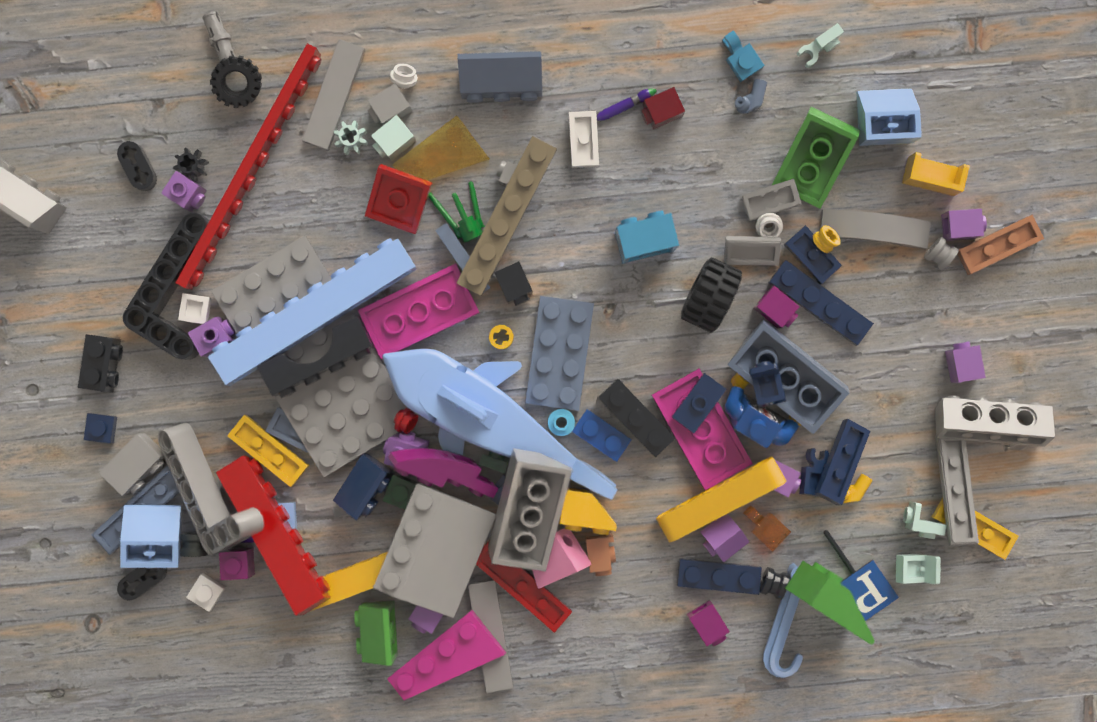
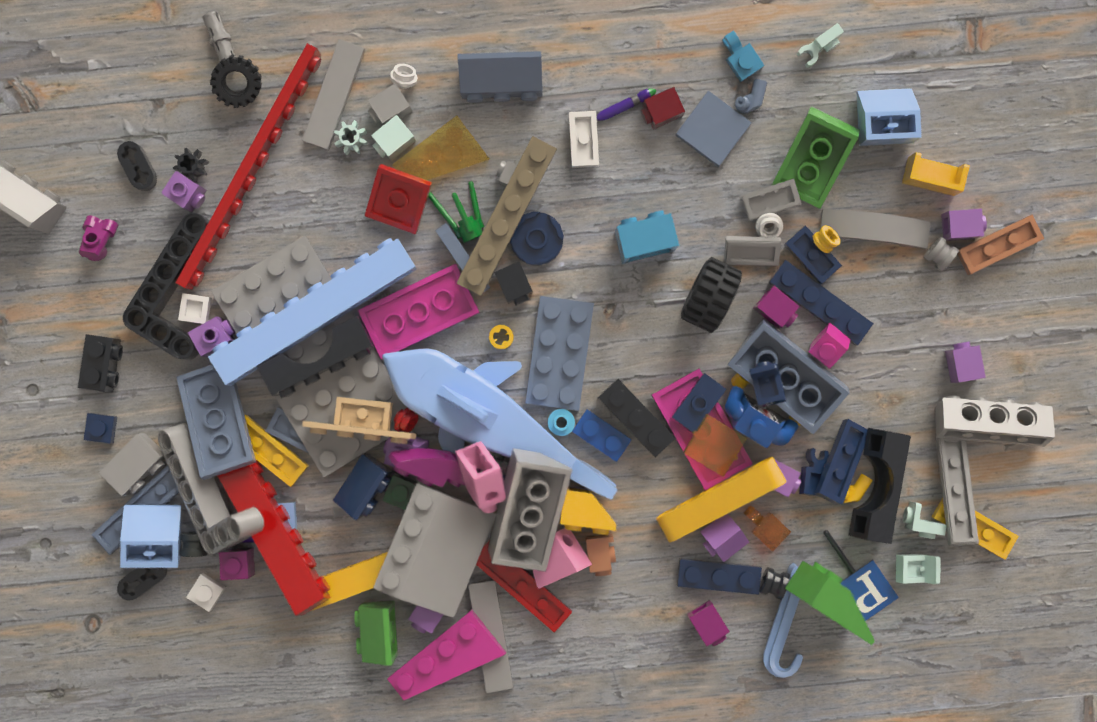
none -> magenta plate [79,215,118,261]
none -> sand blue plate [176,364,256,480]
none -> tan bracket [302,397,416,444]
none -> bright pink torso [455,441,506,513]
none -> dark blue tile [510,211,564,266]
none -> sand blue tile [675,90,752,167]
none -> clear yellow piece [683,414,747,477]
none -> dark pink brick [808,322,851,369]
none -> black arch [848,428,911,544]

